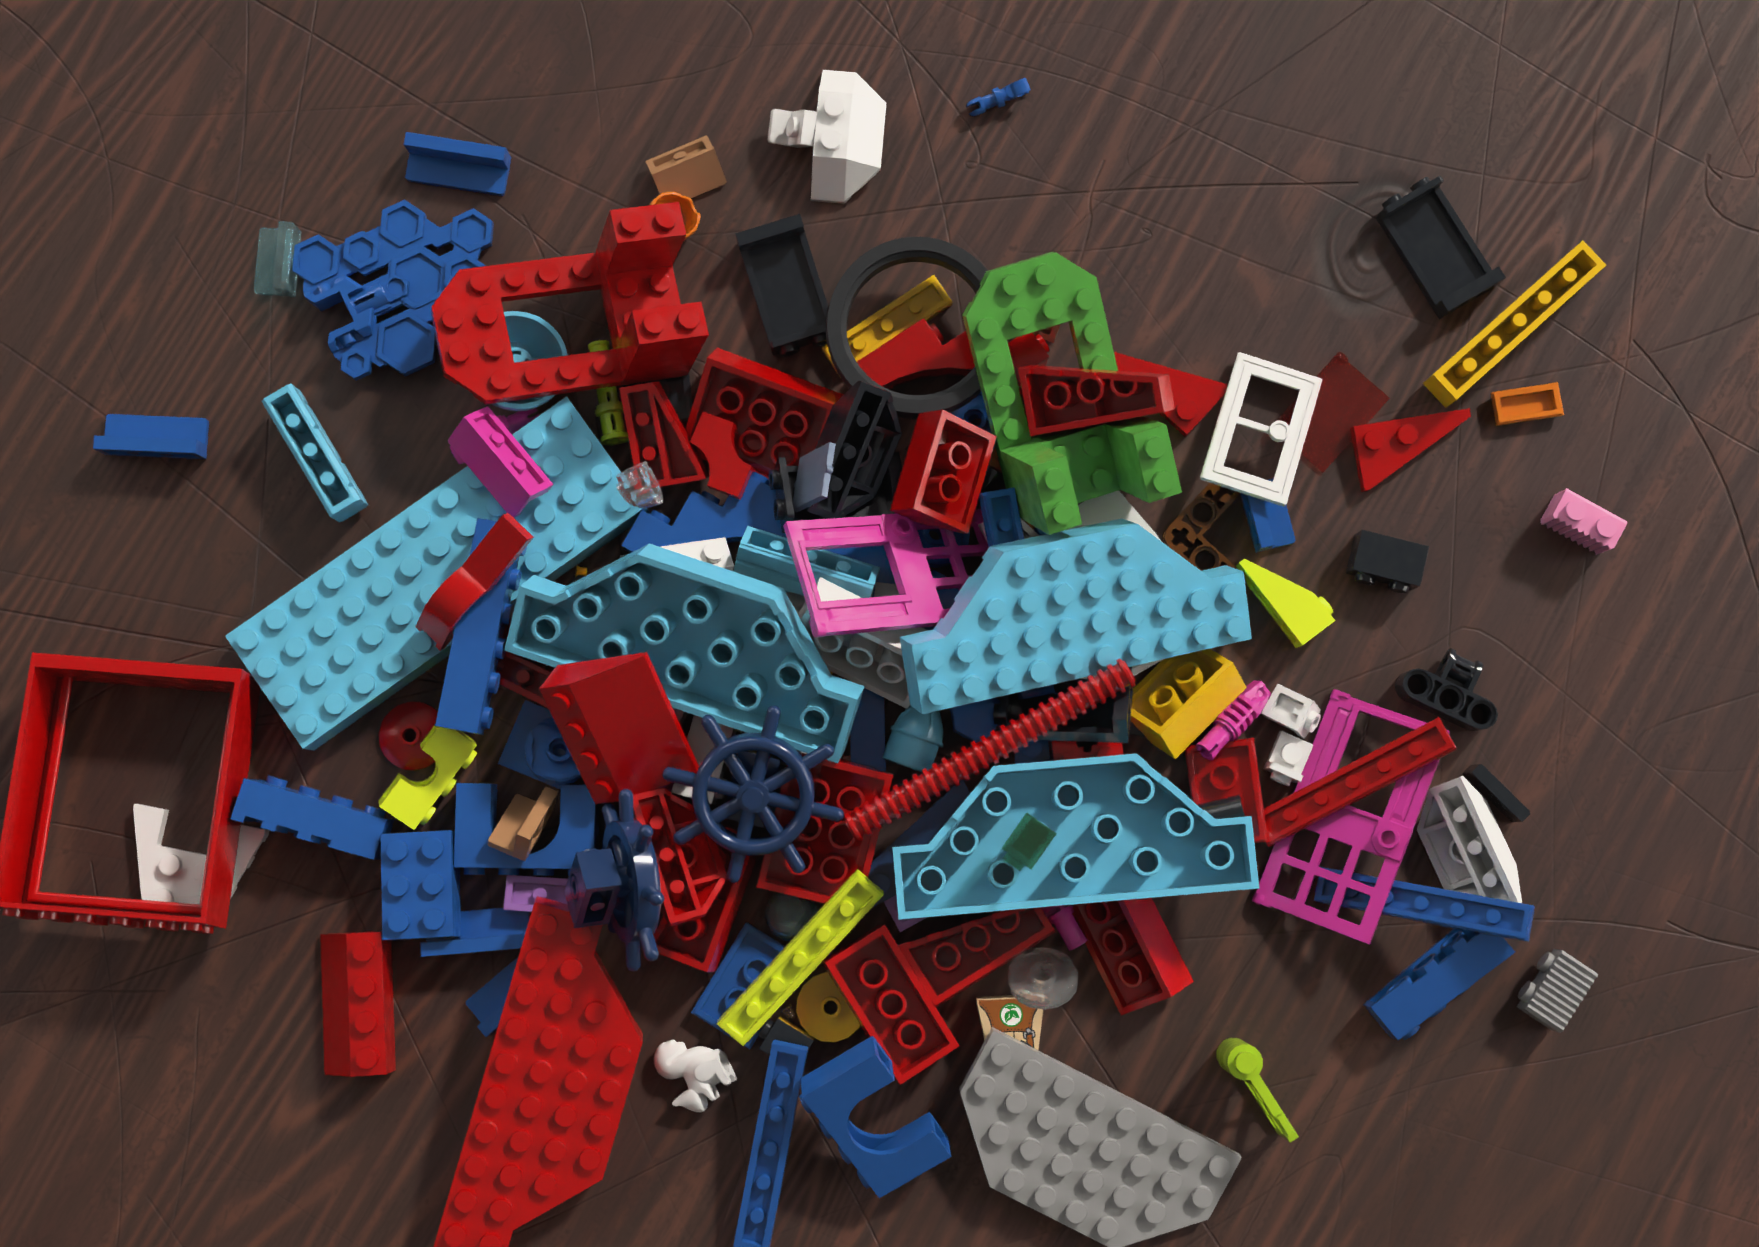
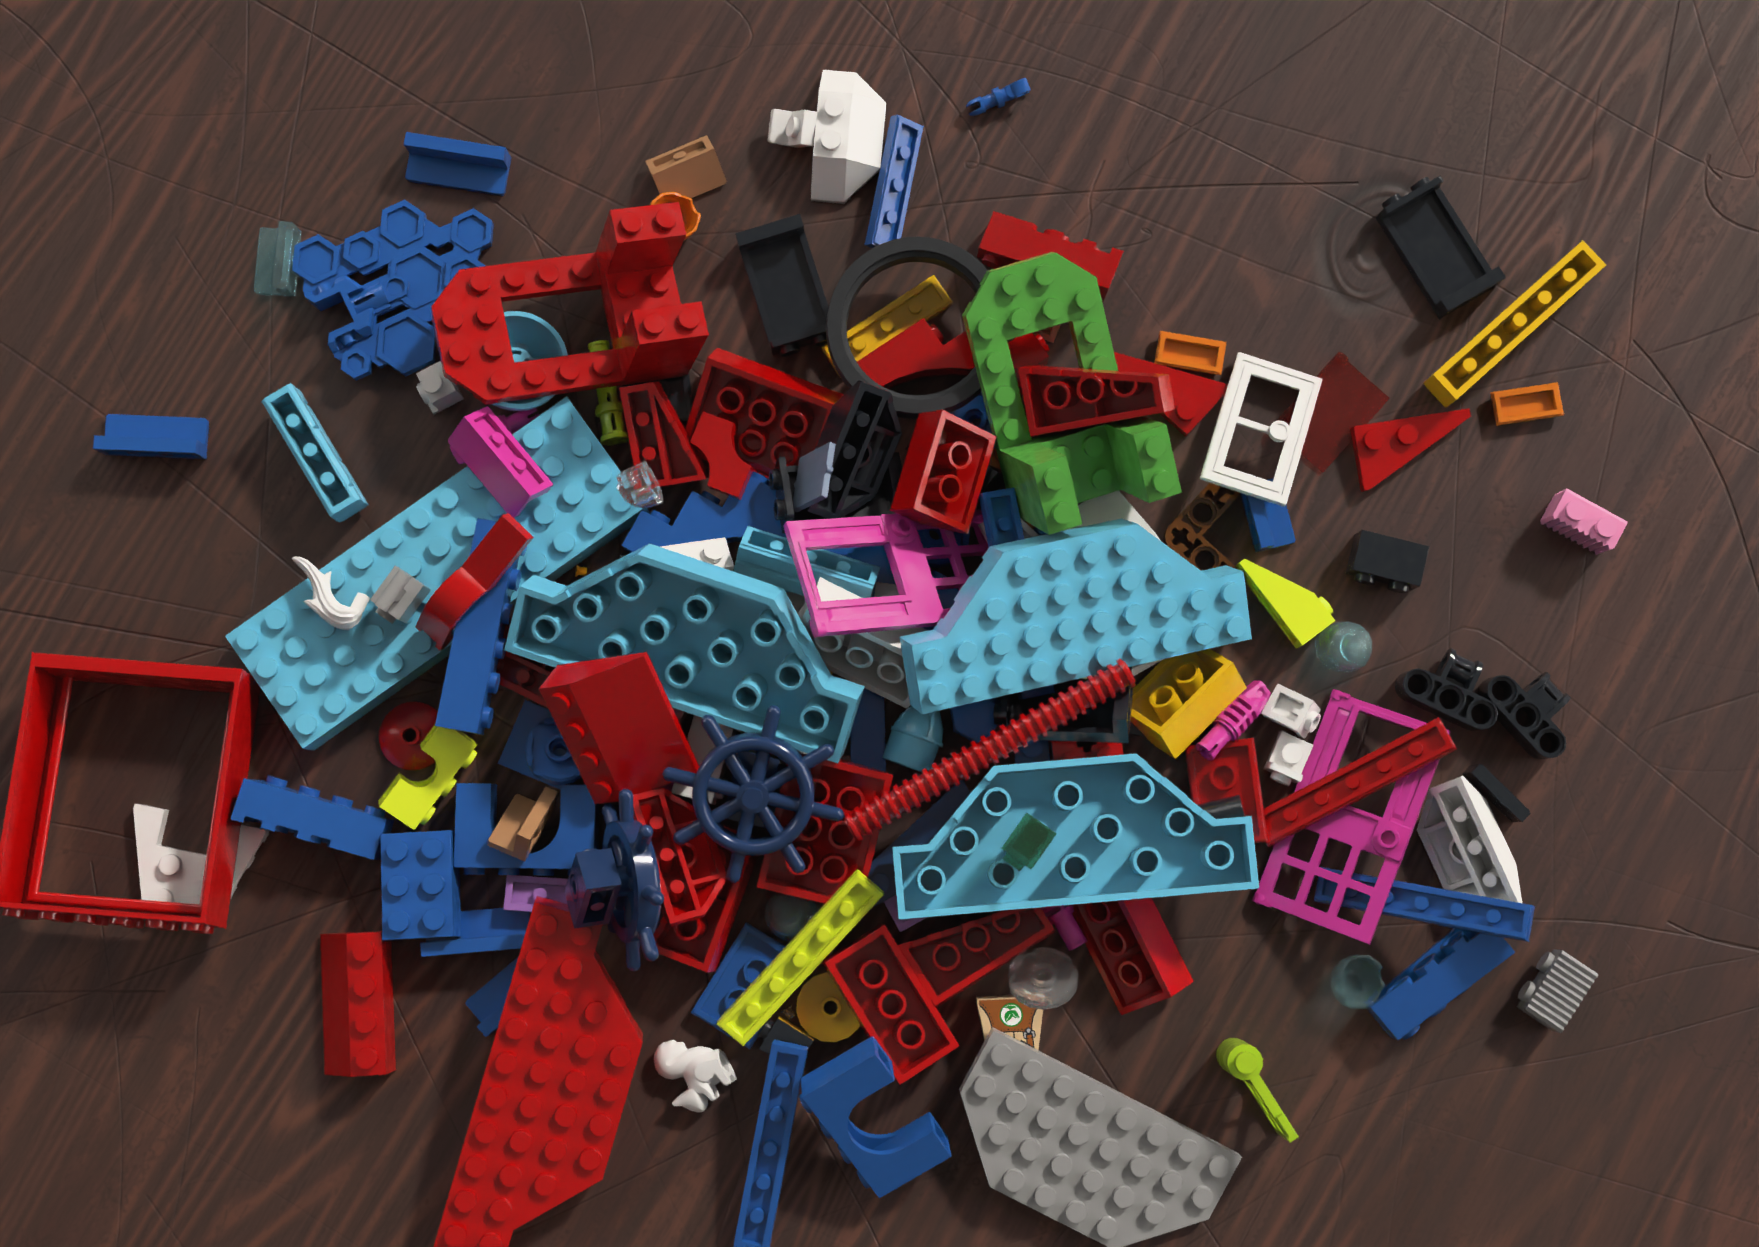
none -> white piece [292,556,370,630]
none -> light grey brick [370,566,431,624]
none -> white brick [416,361,464,415]
none -> blue tile [865,115,924,248]
none -> red wedge [977,211,1124,303]
none -> orange tile [1154,331,1227,375]
none -> clear light blue hair [1315,621,1372,673]
none -> clear light blue hair [1331,955,1385,1009]
none -> black piece [1478,672,1571,759]

